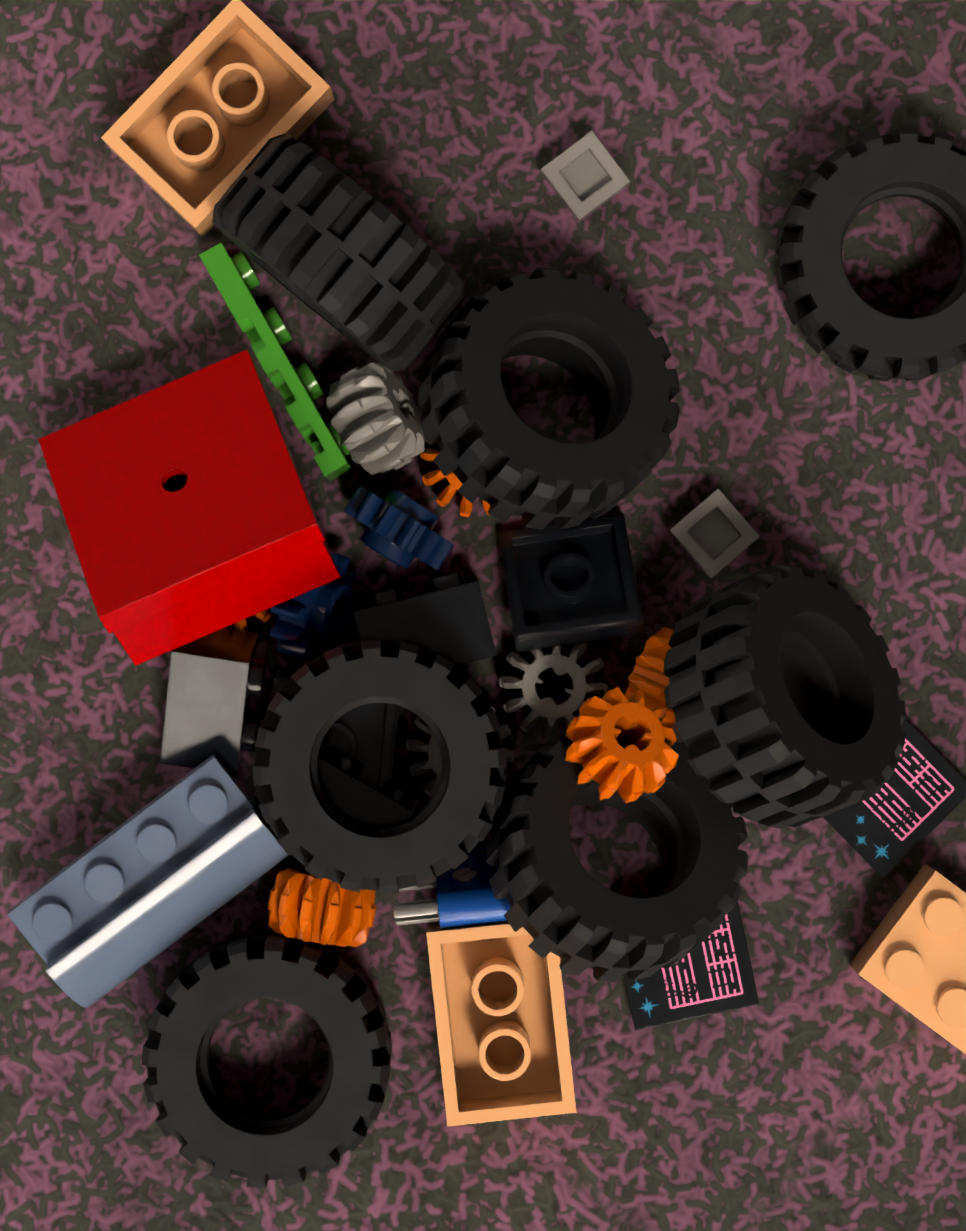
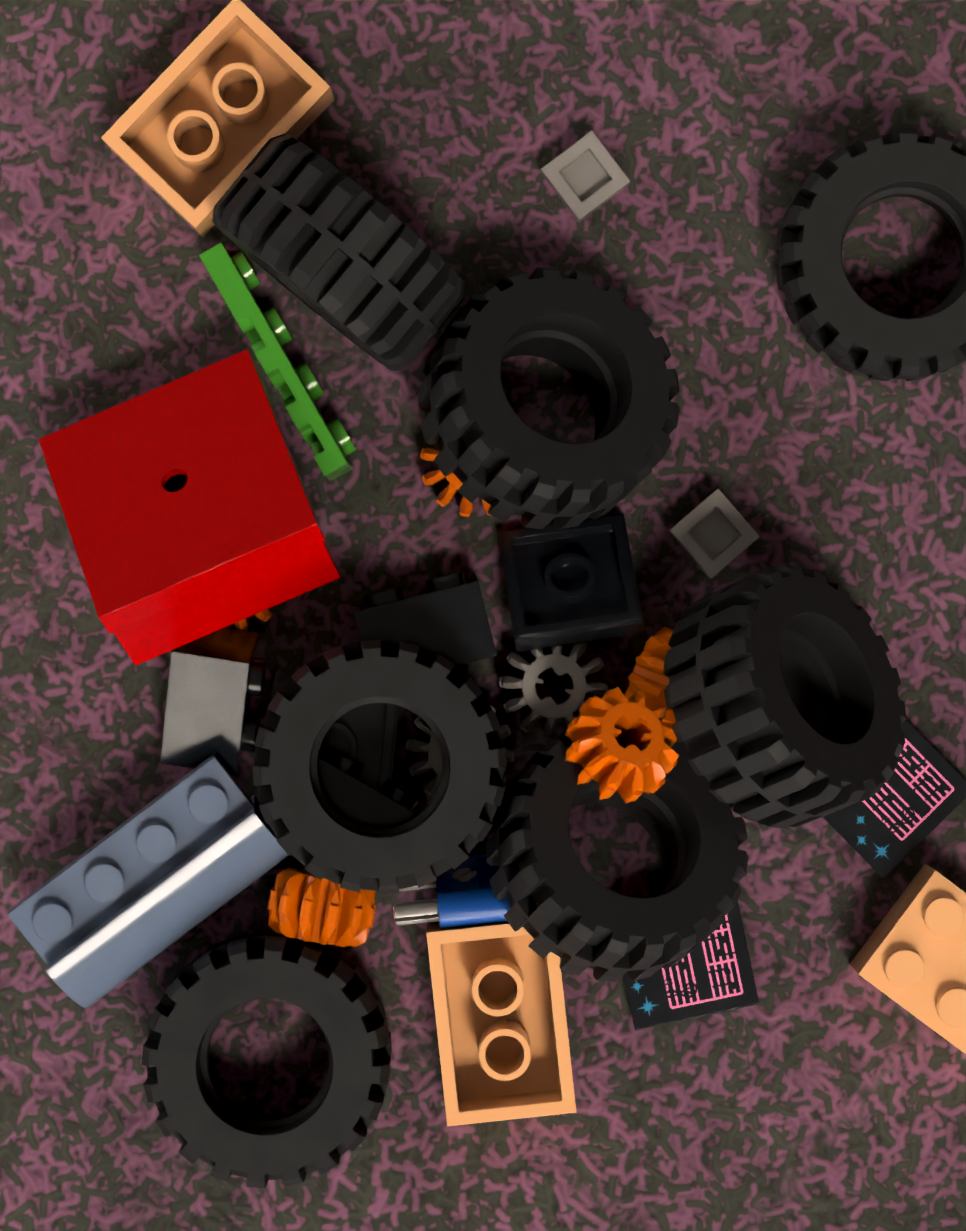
dark blue gear [270,552,357,661] -> none
light grey gear [326,362,425,475] -> none
dark blue gear [344,485,454,570] -> none

